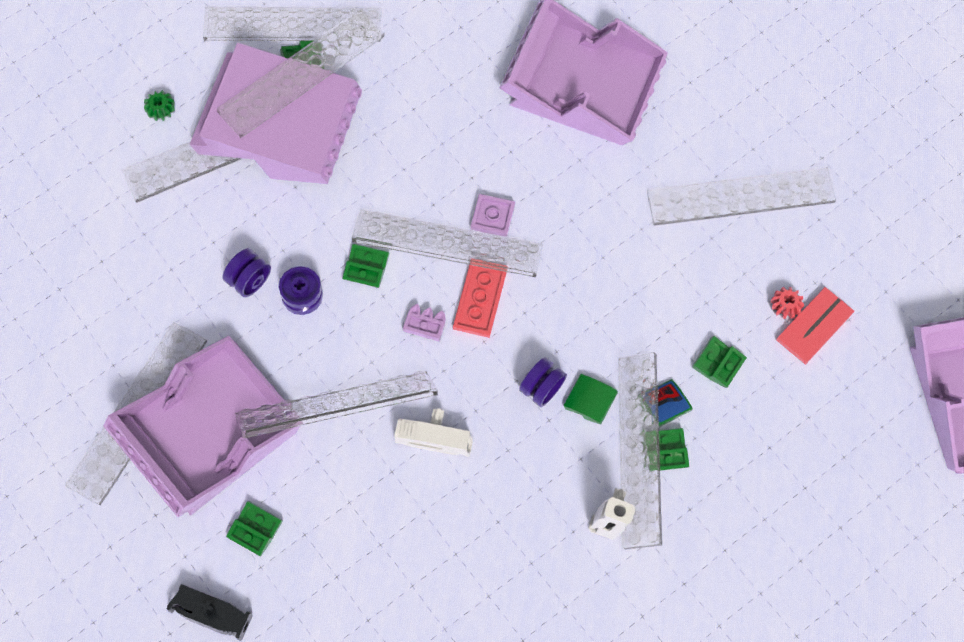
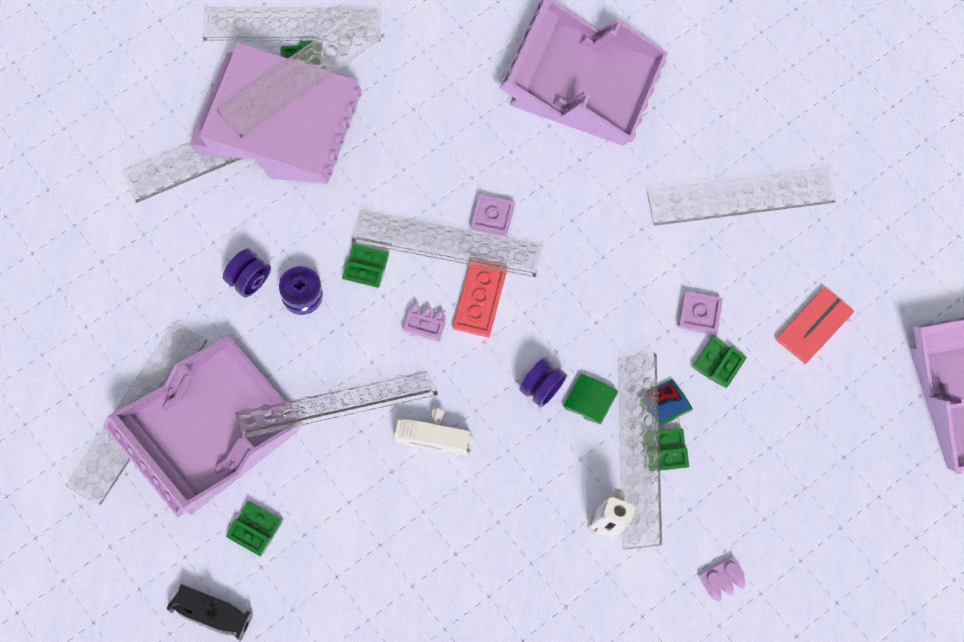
green gear [144,90,175,122] -> none
coral gear [771,286,804,319] -> none
none -> lavender plate [679,291,723,335]
none -> lavender plate [699,557,746,602]

